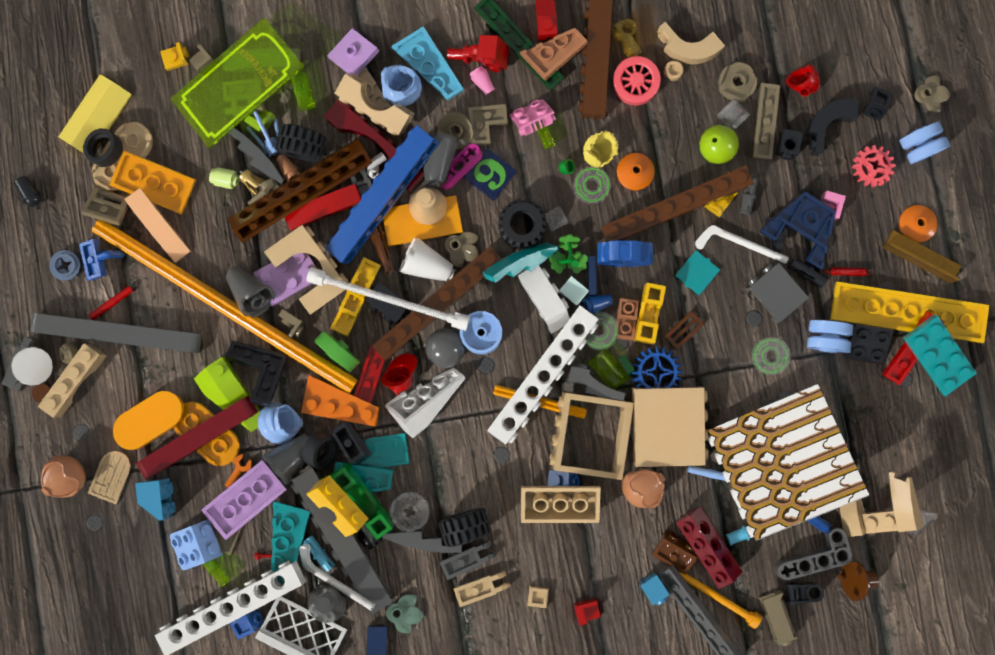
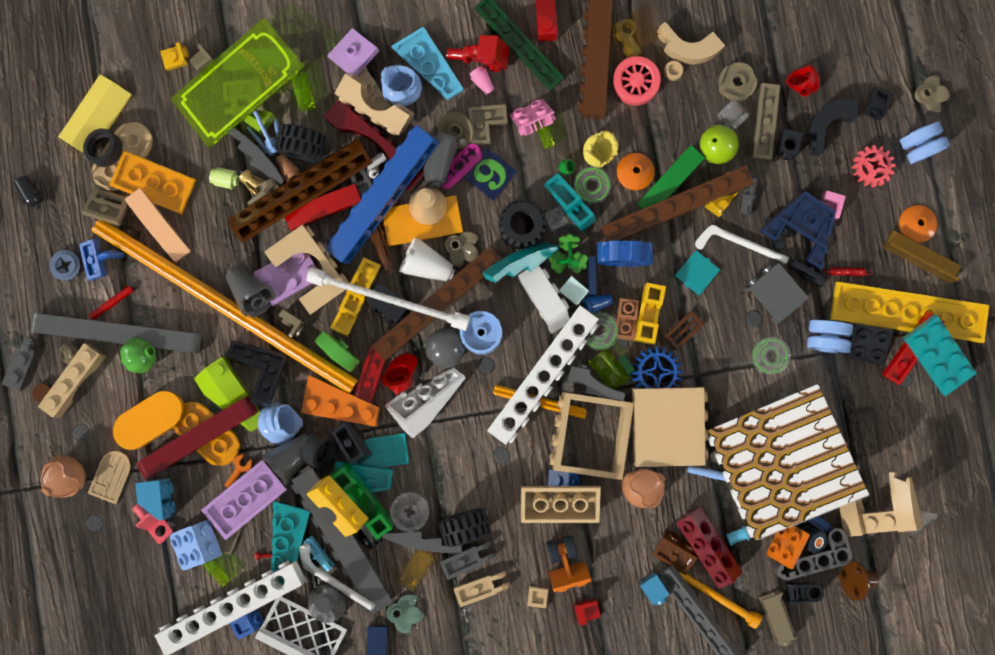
white tile [11,347,53,386] -> none
nougat wing [520,28,588,81] -> none
none -> bright green plant [120,337,156,373]
none -> coral bracket [133,504,174,544]
none -> clear yellow tile [397,549,434,591]
none -> teal slope [543,173,596,232]
none -> orange plate [546,535,592,592]
none -> green slope [637,145,705,209]
none -> orange plate [766,523,828,569]

